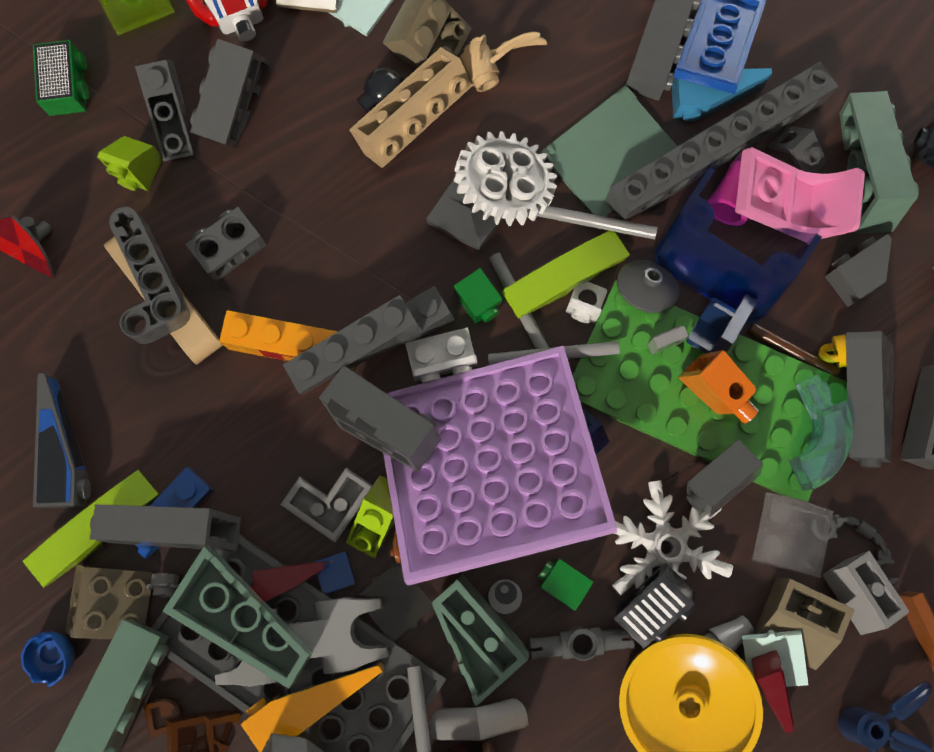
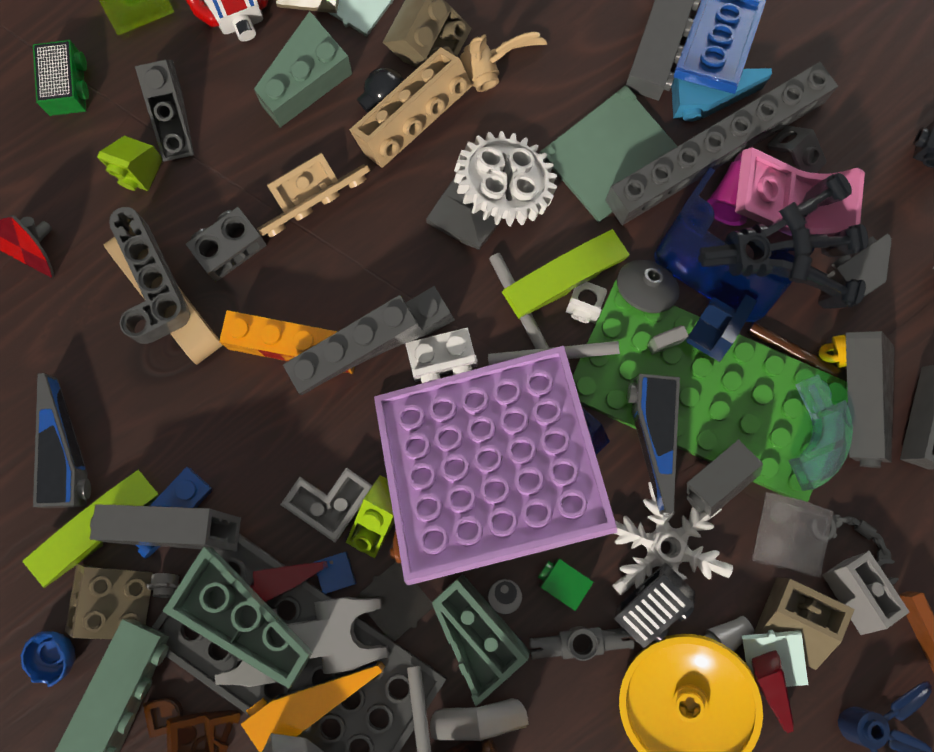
dark grey wedge [190,39,273,148] -> none
dark grey wedge [319,365,441,472] -> none
green brick [453,268,503,324] -> none
light grey bar [537,206,658,240] -> none
orange torso [678,350,759,424] -> none
sand green wedge [839,91,919,234] -> none
none -> sand green wedge [254,11,352,128]
none -> tan bracket [257,153,371,237]
none -> slope [627,374,680,515]
none -> black piece [698,173,868,309]

